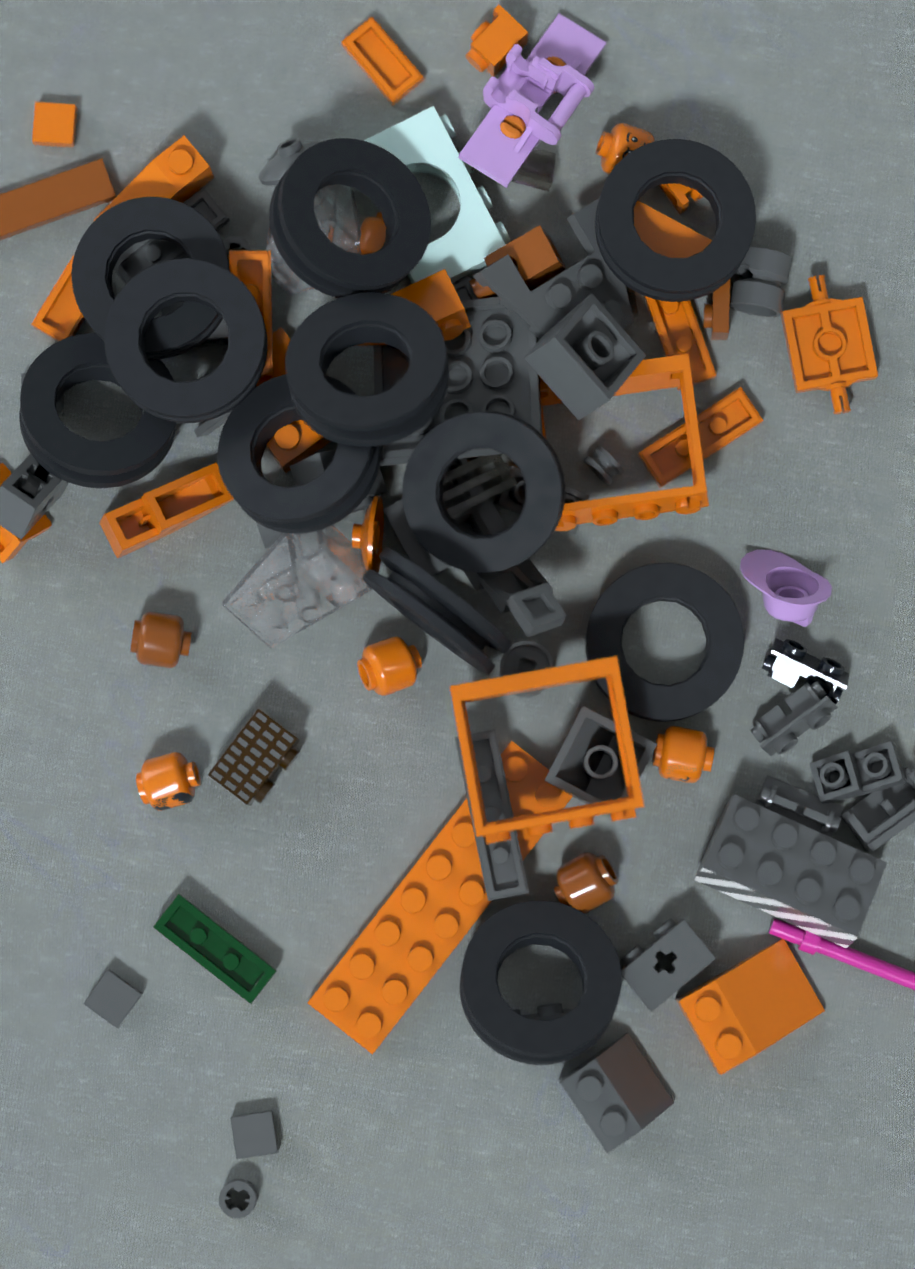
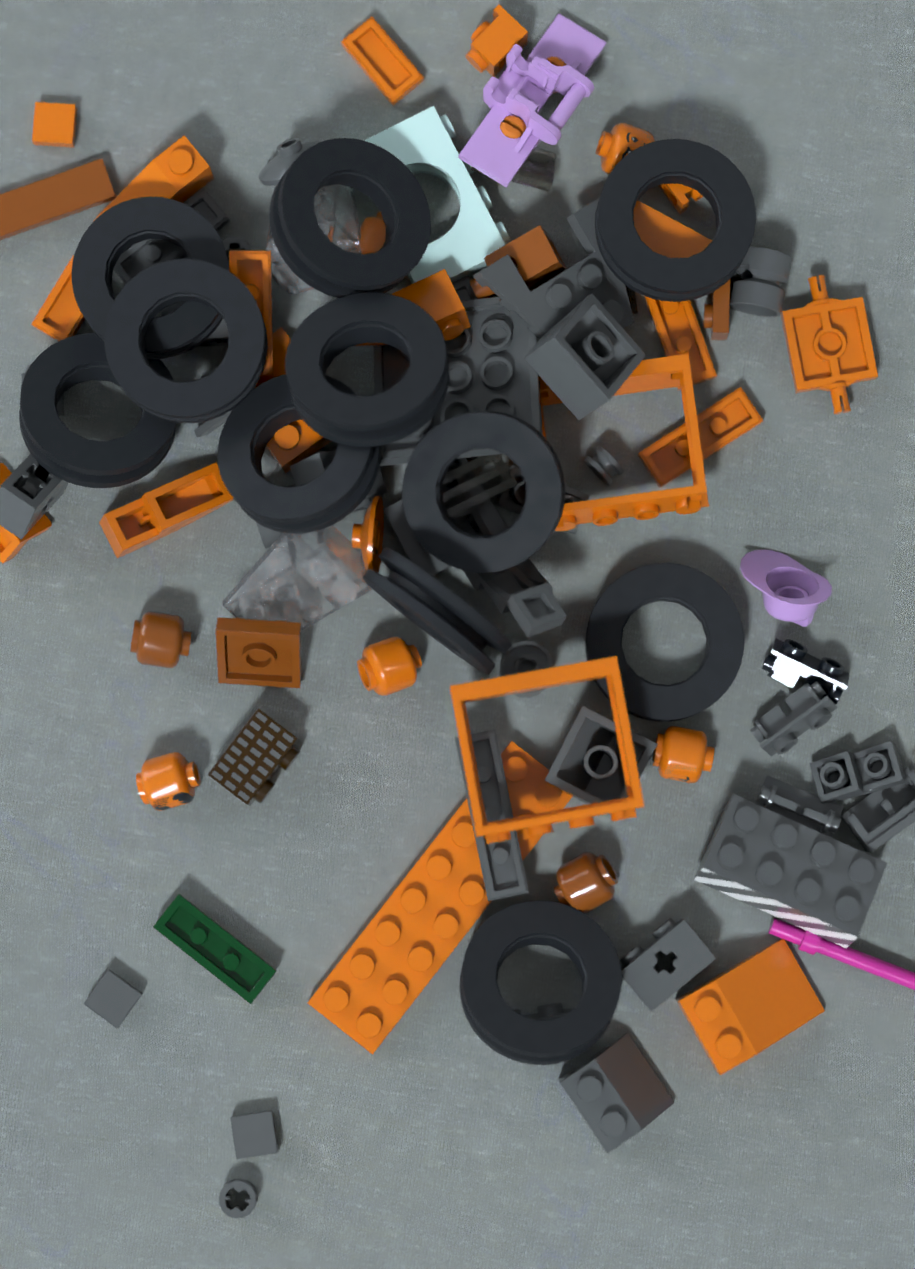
none -> dark orange plate [216,617,302,688]

